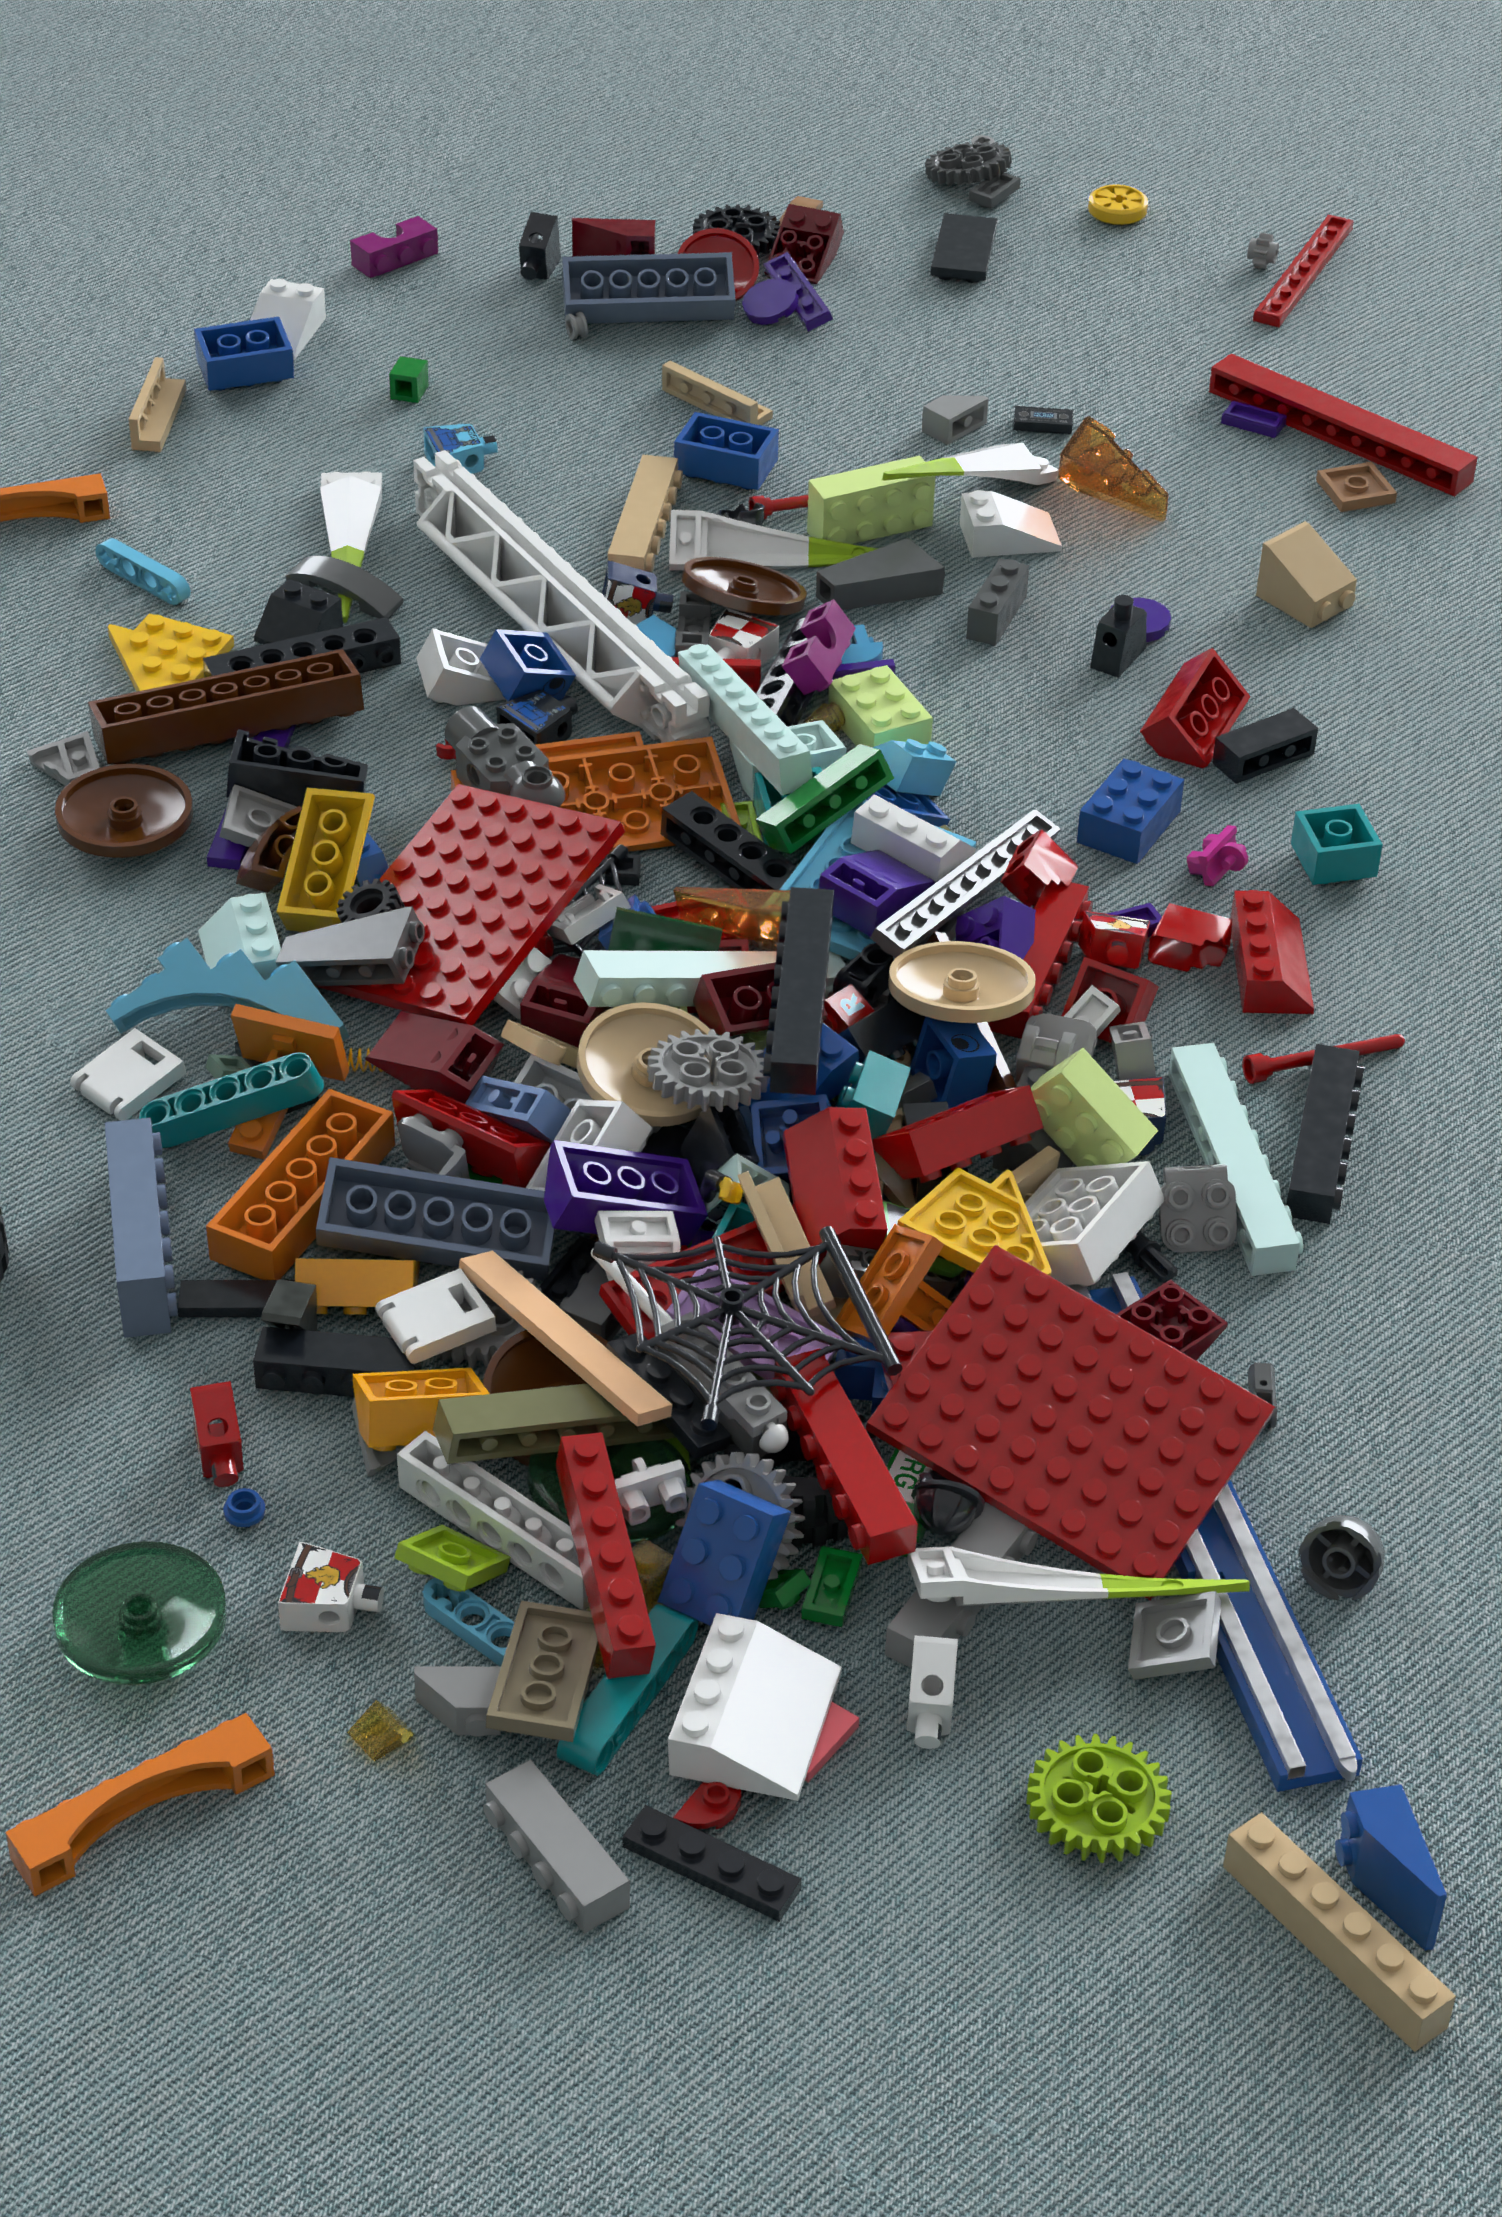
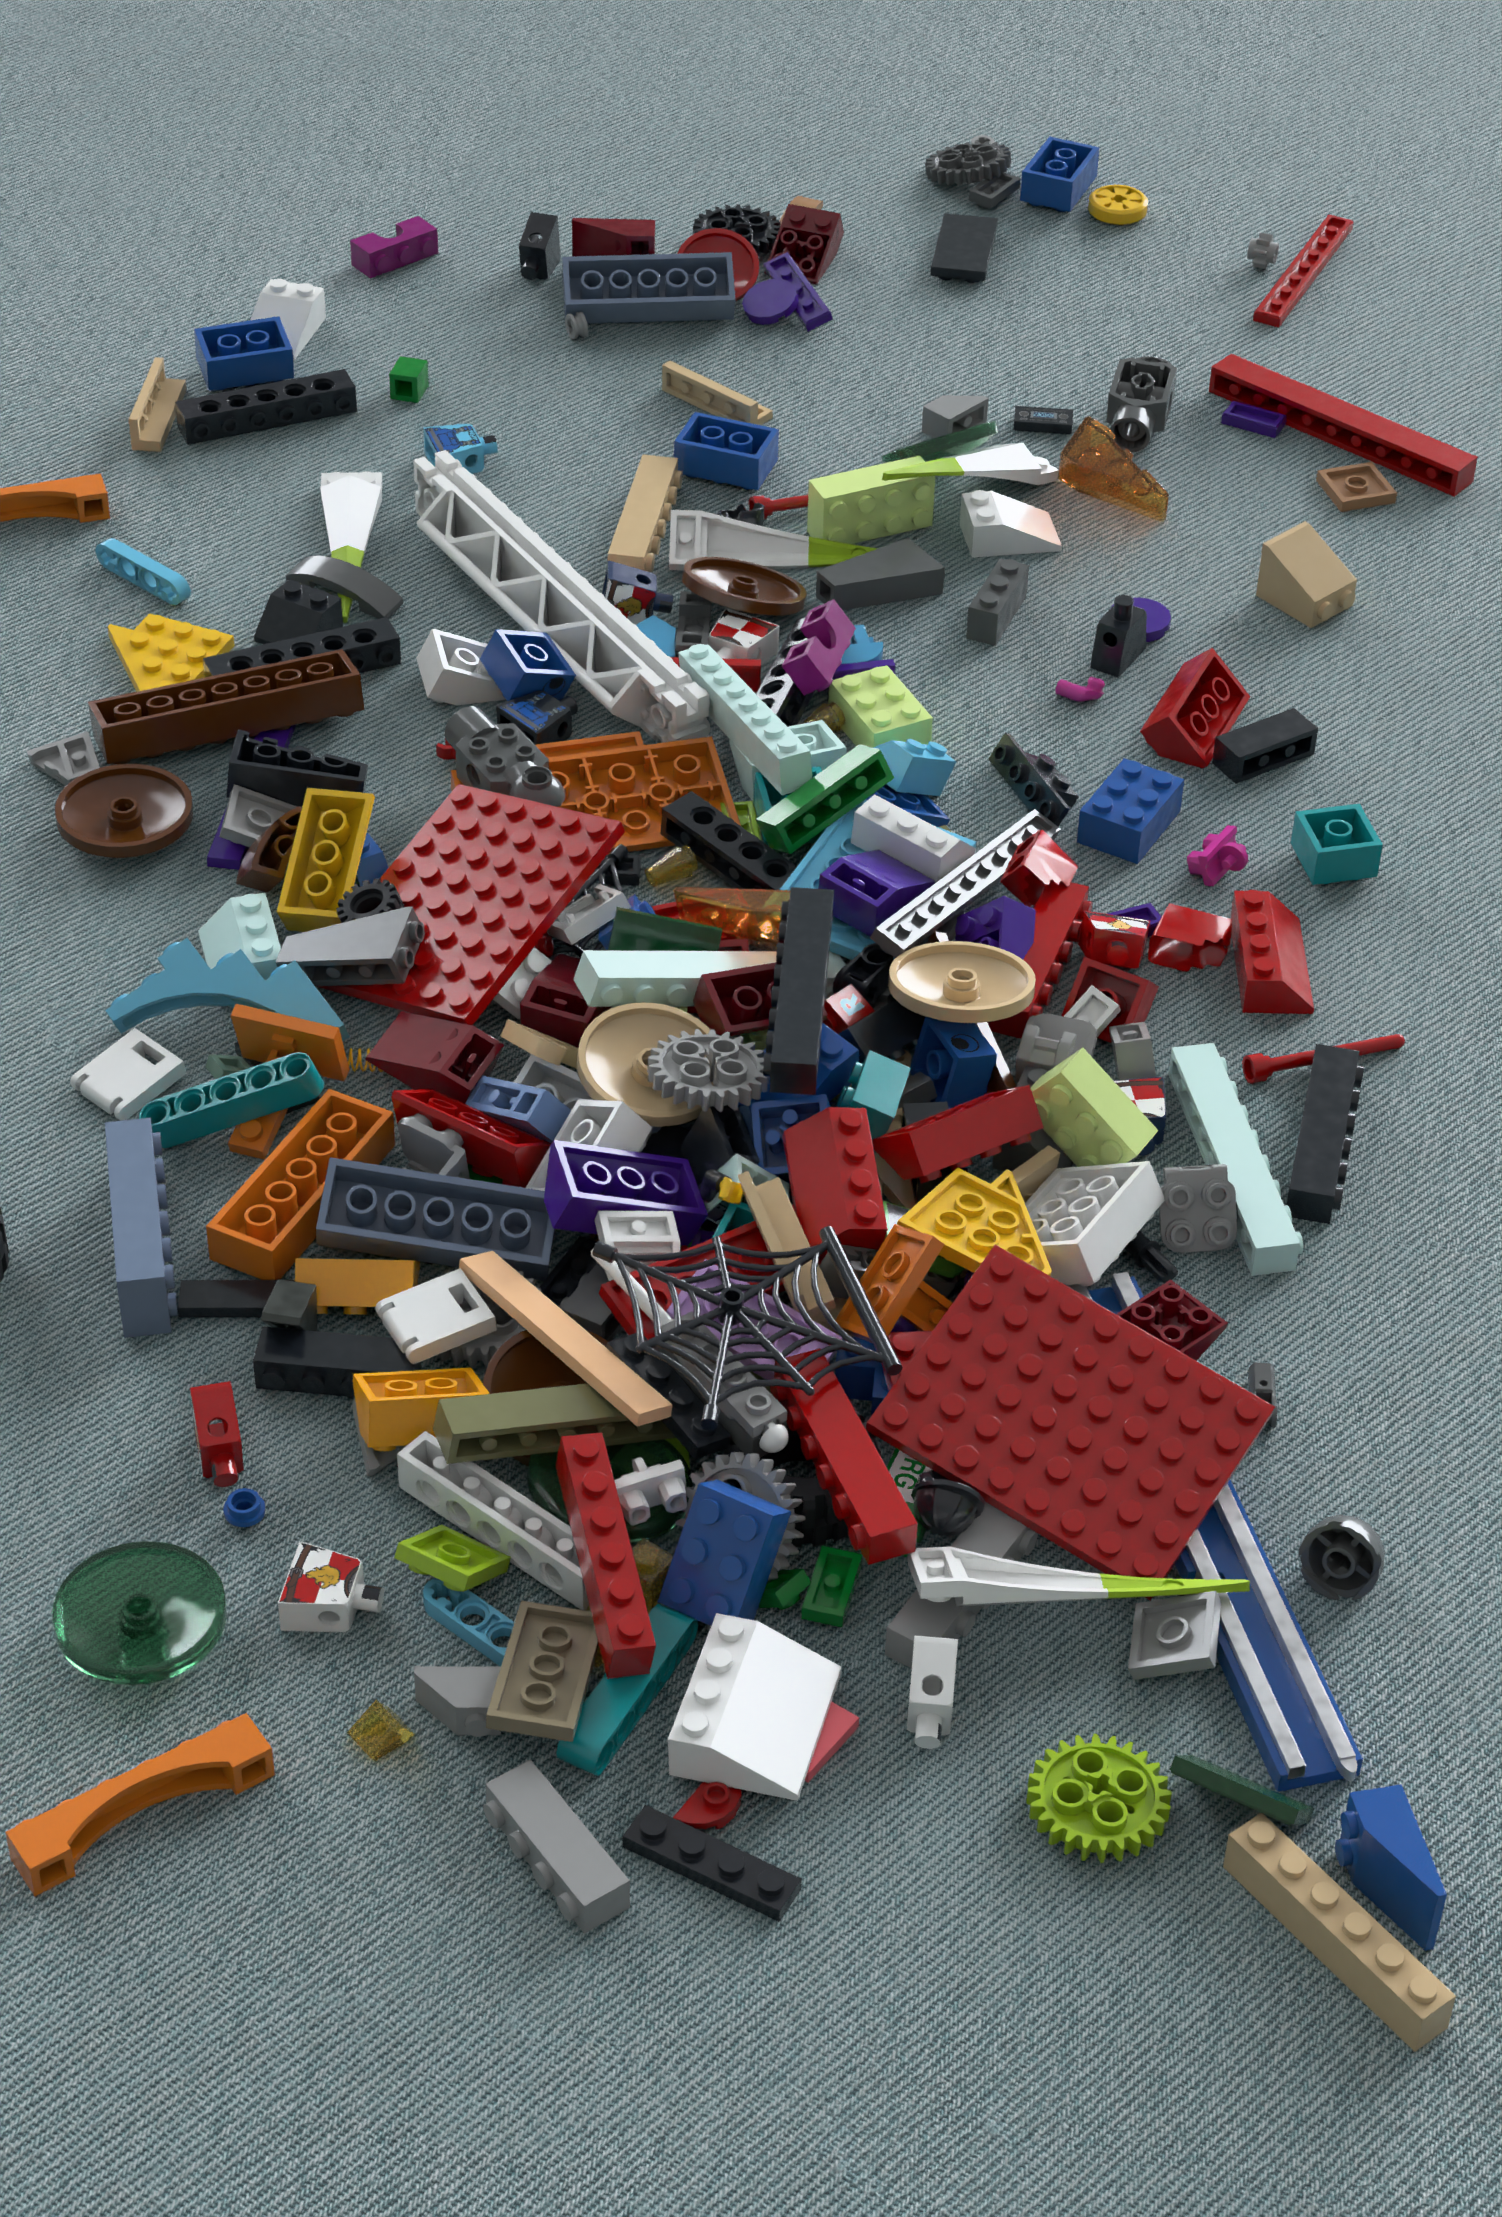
none -> black brick [175,369,357,445]
none -> clear yellow cone [644,845,698,887]
none -> clear green dish [881,420,999,464]
none -> black bracket [988,732,1079,827]
none -> blue brick [1020,136,1100,212]
none -> dark pink arm [1055,677,1105,702]
none -> dark grey brick [1106,356,1177,452]
none -> dark green tile [1169,1755,1314,1826]

